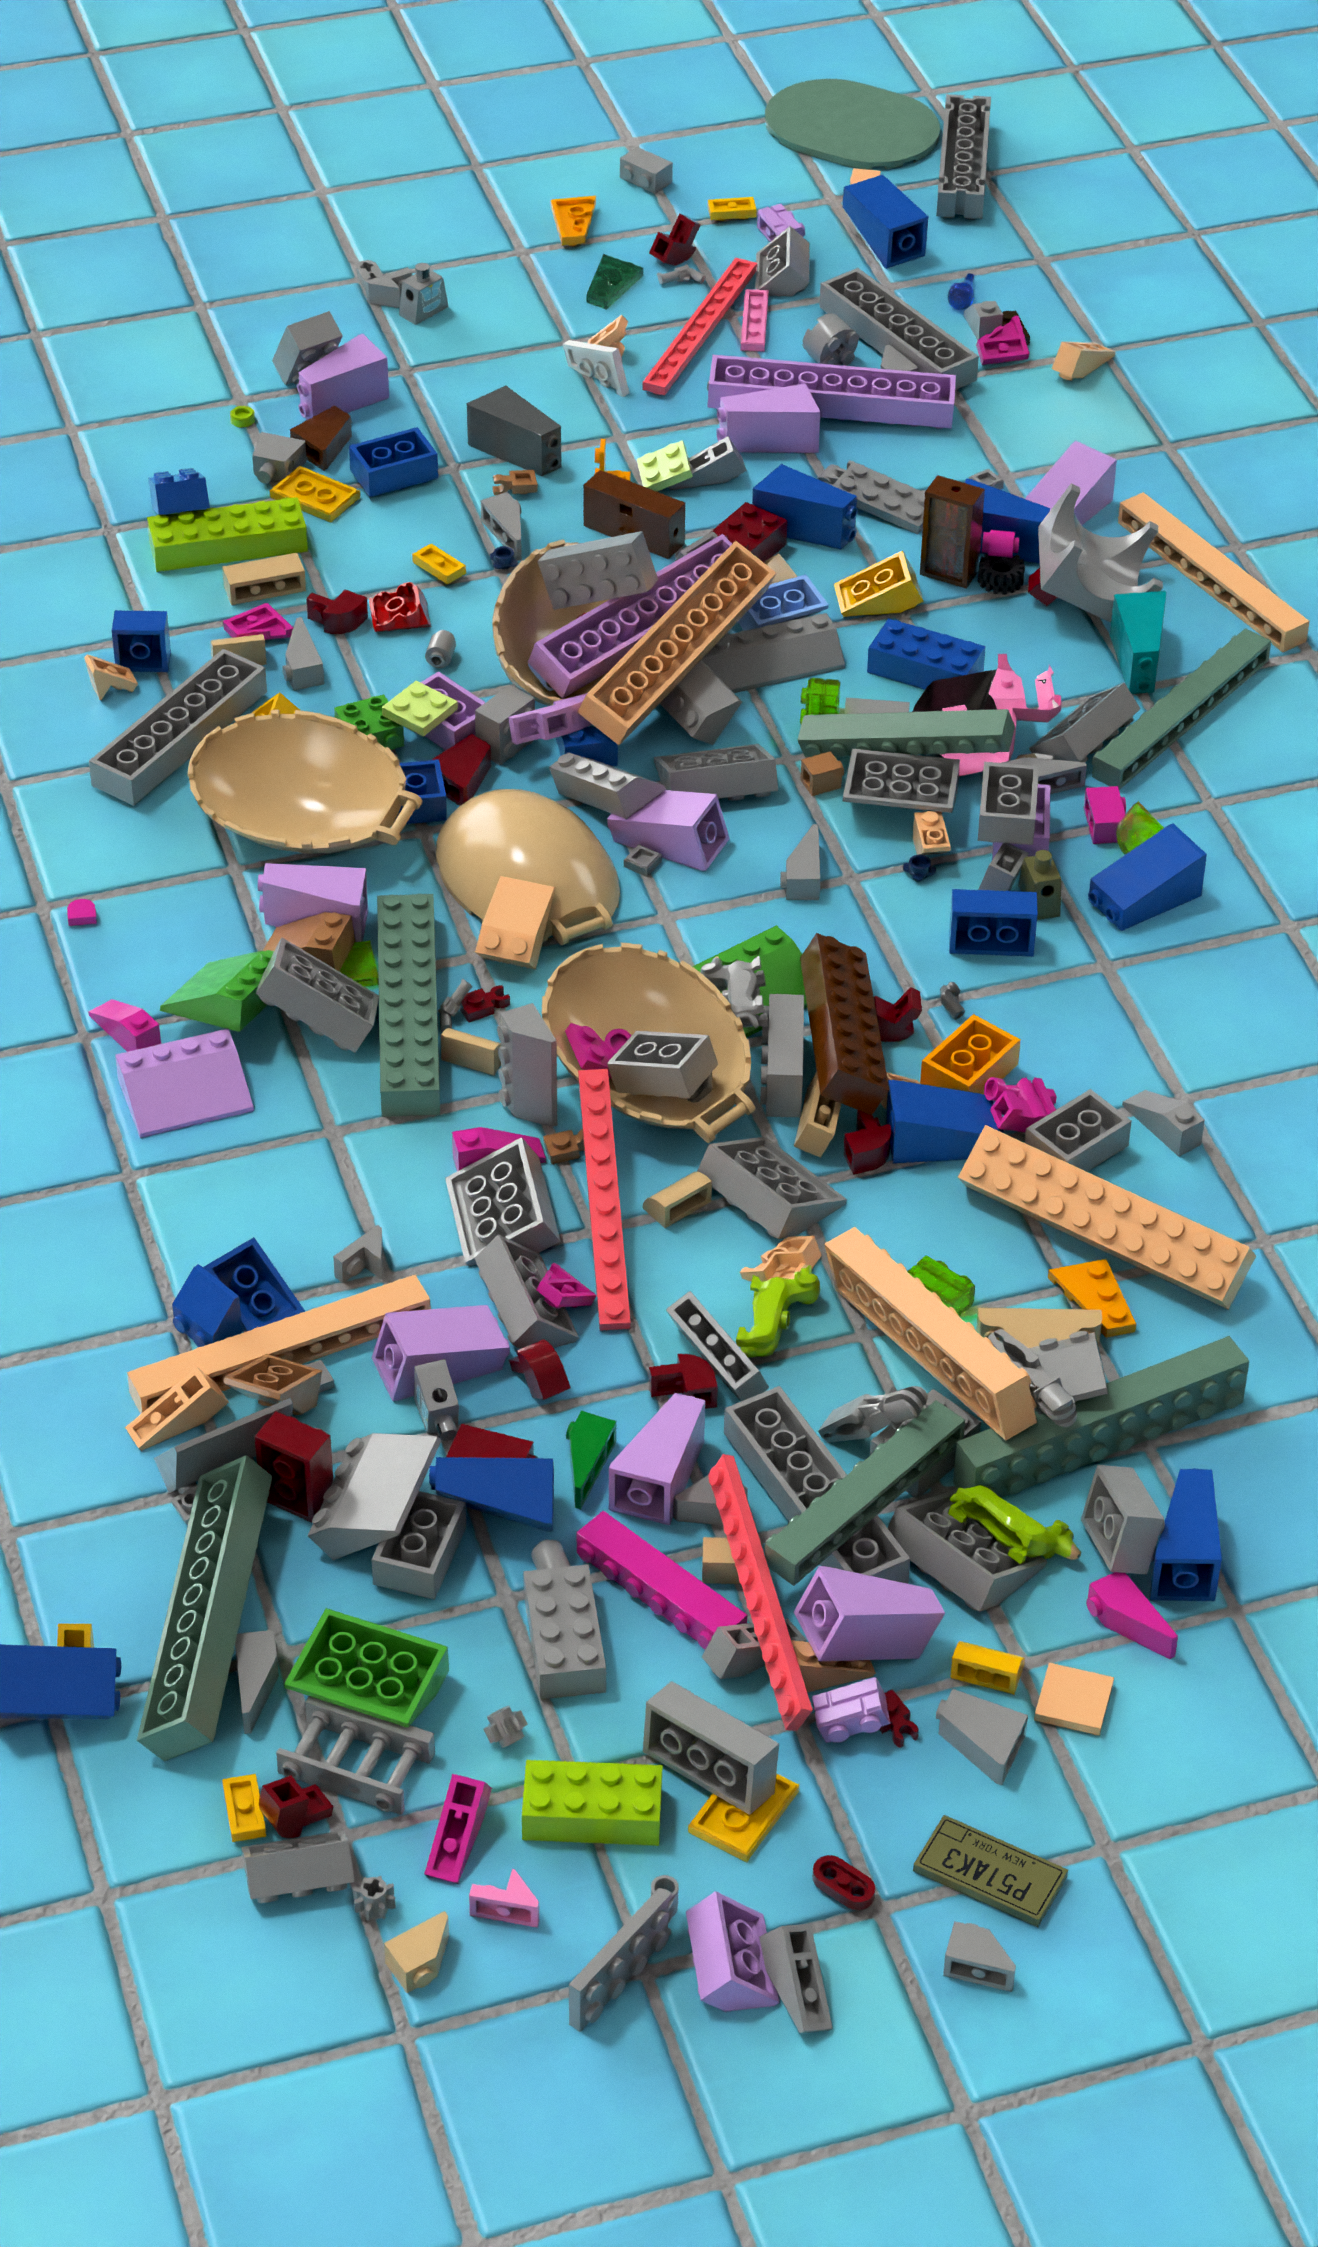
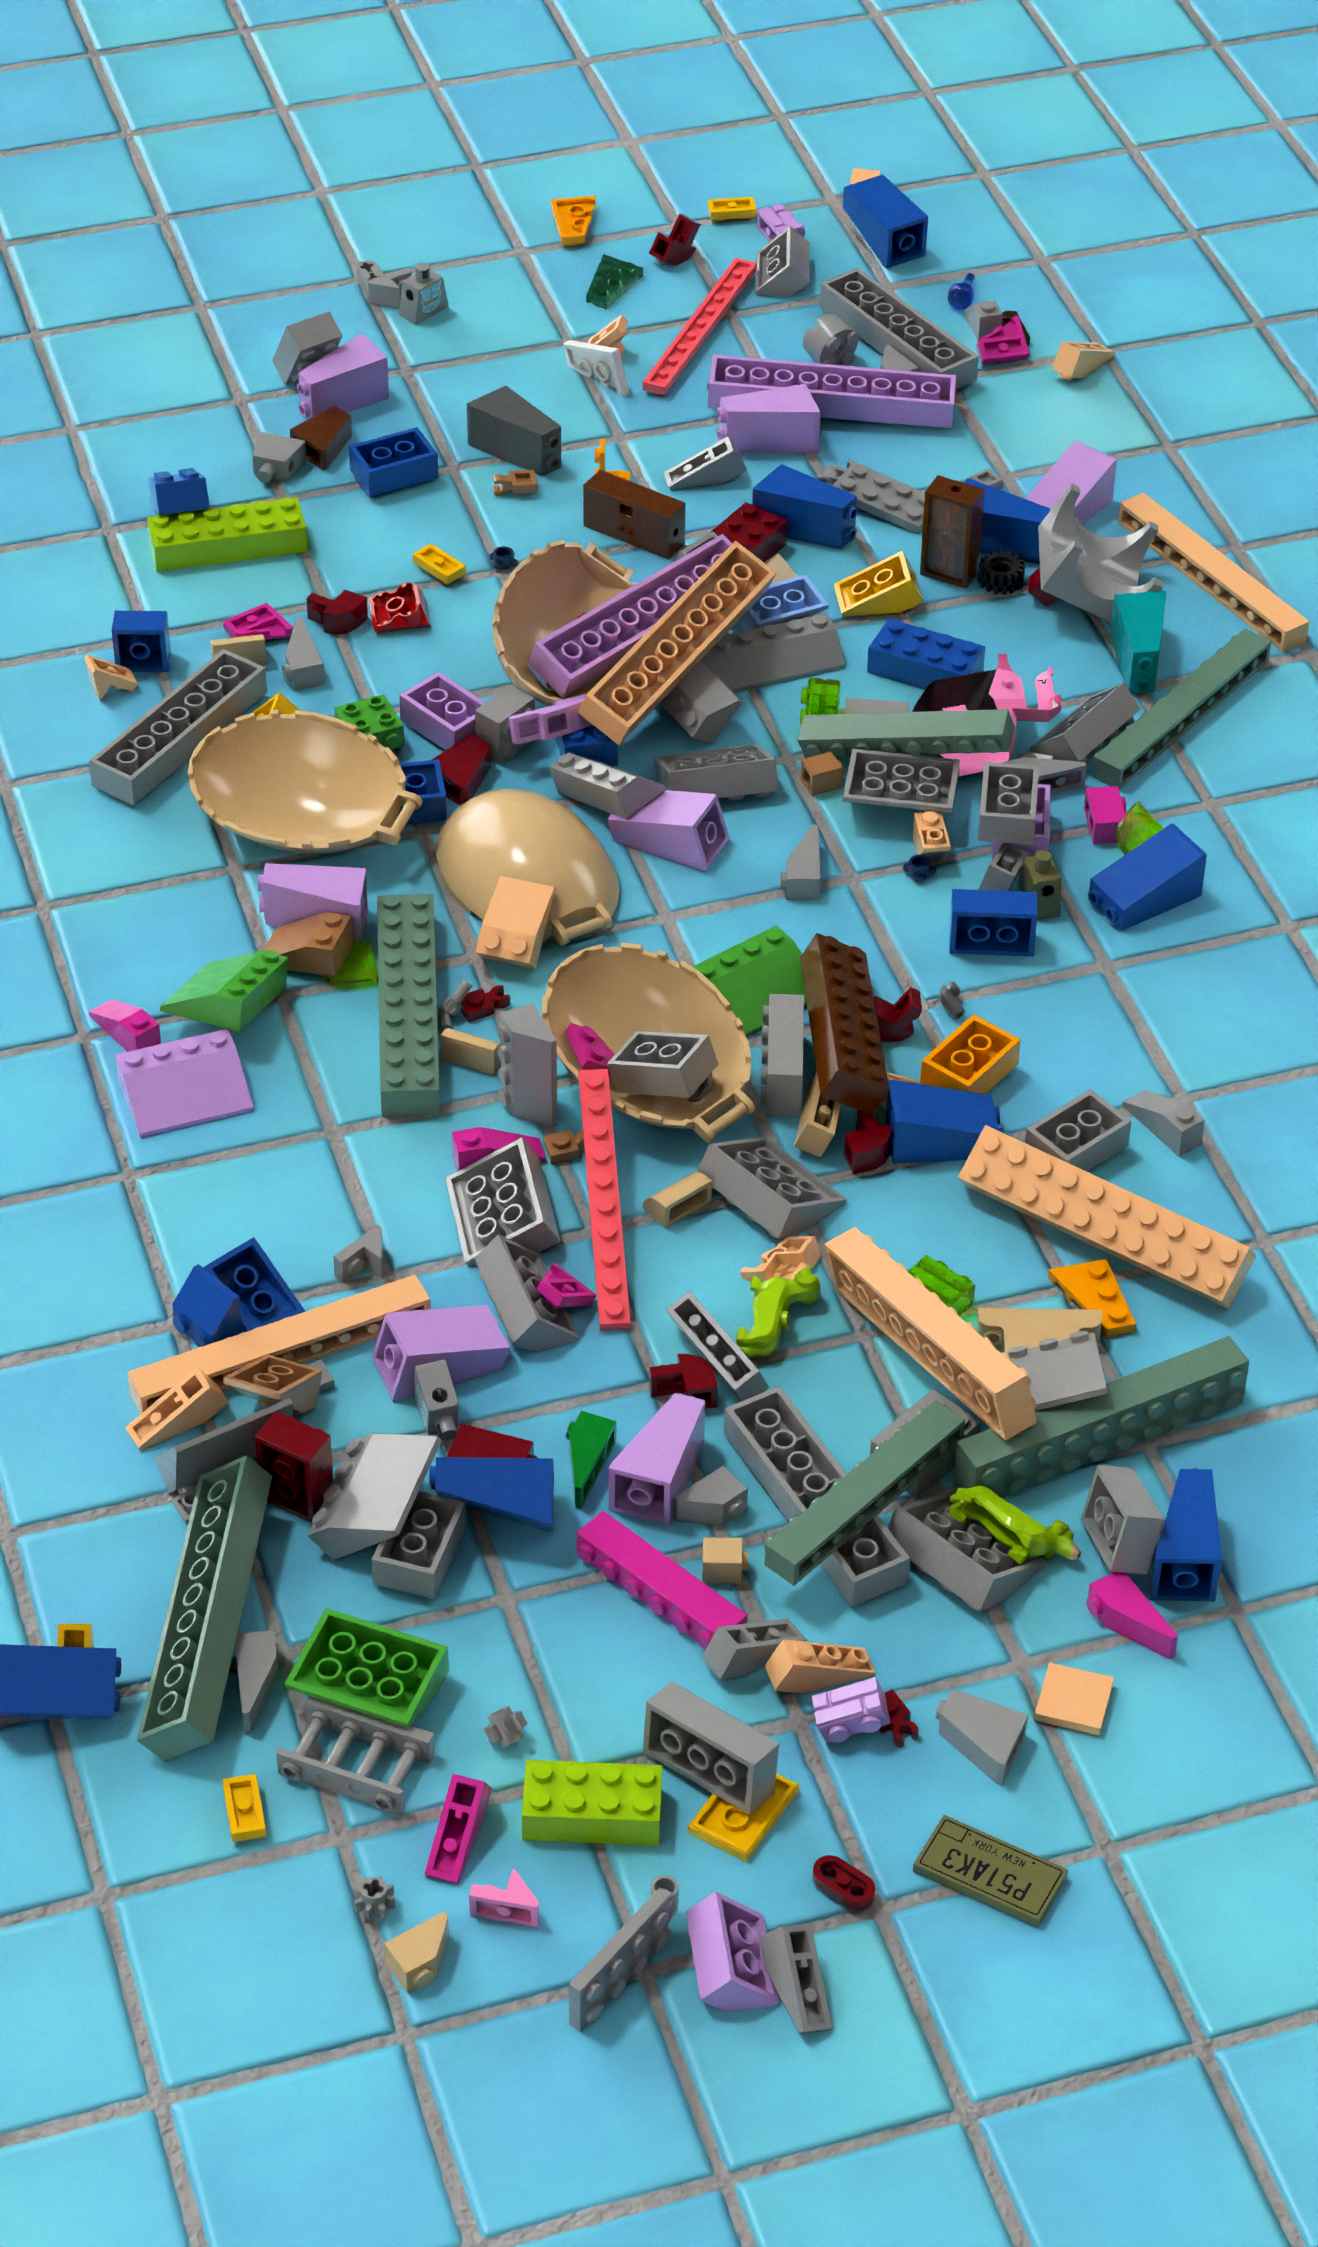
dark pink tile [67,899,97,926] -> none
tan brick [222,553,306,605] -> none
lime tile [230,406,255,428] -> none
light grey slope [241,1830,355,1903] -> none
light grey slope [256,938,379,1053] -> none
dark red brick [259,1775,334,1839] -> none
yellow tile [270,466,360,523] -> none
yellowish green plate [382,681,458,737] -> none
light grey brick [425,630,456,668] -> none
light grey slope [481,492,522,561] -> none
dark red brick [509,1339,571,1400] -> none
light grey brick [523,1564,606,1700] -> none
light grey brick [531,1540,570,1570] -> none
light grey brick [537,531,658,610] -> none
dark pink tile [604,1029,631,1054] -> none
light grey brick [620,147,673,194] -> none
light grey tile [624,845,662,877] -> none
yellowish green plate [637,440,693,492] -> none
light grey piece [657,264,706,284] -> none
light grey animal [701,956,768,1028] -> none
coral plate [708,1454,813,1731] -> none
bright pink tile [741,289,769,352] -> none
sand green tile [765,79,940,170] -> none
lavender slope [794,1566,945,1661] -> none
light grey arm [818,1386,928,1443] -> none
light grey brick [936,94,991,220] -> none
light grey slope [943,1921,1016,1992] -> none
yellow brick [950,1641,1025,1695] -> none
dark pink brick [982,530,1020,558] -> none
dark pink hips [984,1077,1057,1133] -> none
light grey arm [988,1329,1077,1427] -> none

